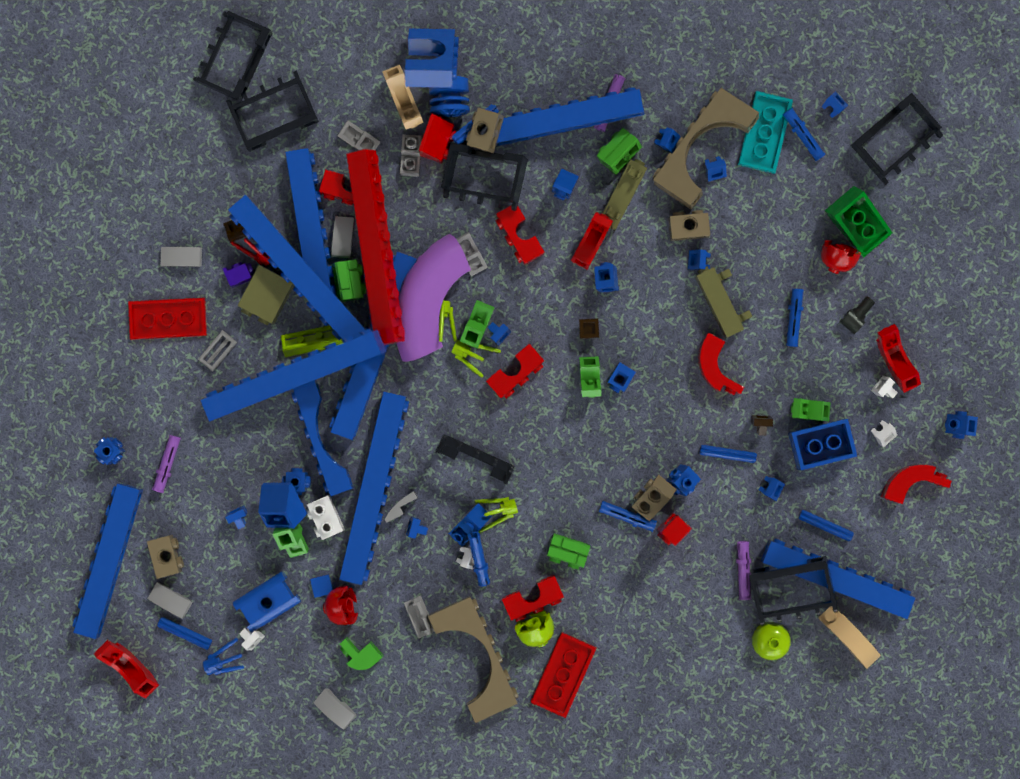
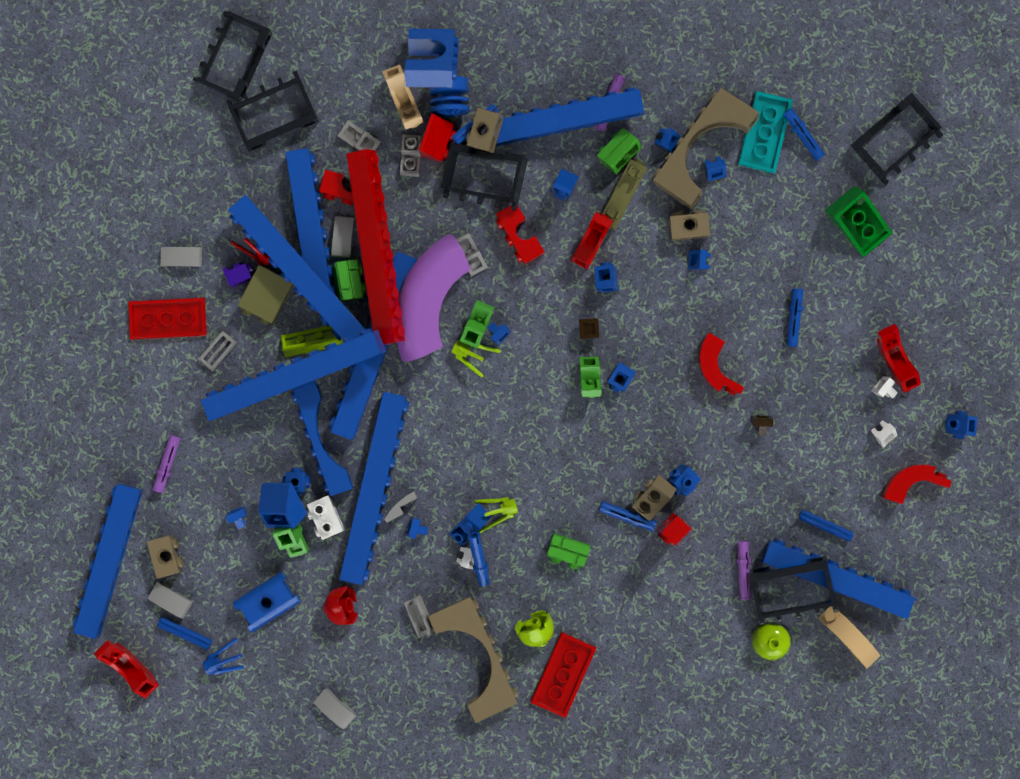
blue brick [94,437,125,465] -> none
dark brown tile [223,220,247,243] -> none
white tile [239,628,265,650] -> none
blue tile [310,574,333,598] -> none
bright green brick [340,637,384,670] -> none
black hinge [436,434,515,484] -> none
lime plant [439,300,457,342] -> none
red arch [486,343,544,399] -> none
red arch [502,575,564,622] -> none
olive brick [695,266,753,338] -> none
blue axle [700,445,757,463] -> none
blue tile [759,476,785,502] -> none
blue brick [788,419,857,470] -> none
bright green brick [791,398,831,422] -> none
red cylinder [821,240,861,274] -> none
blue tile [822,91,848,118] -> none
pearl dark grey pin [839,296,875,334] -> none

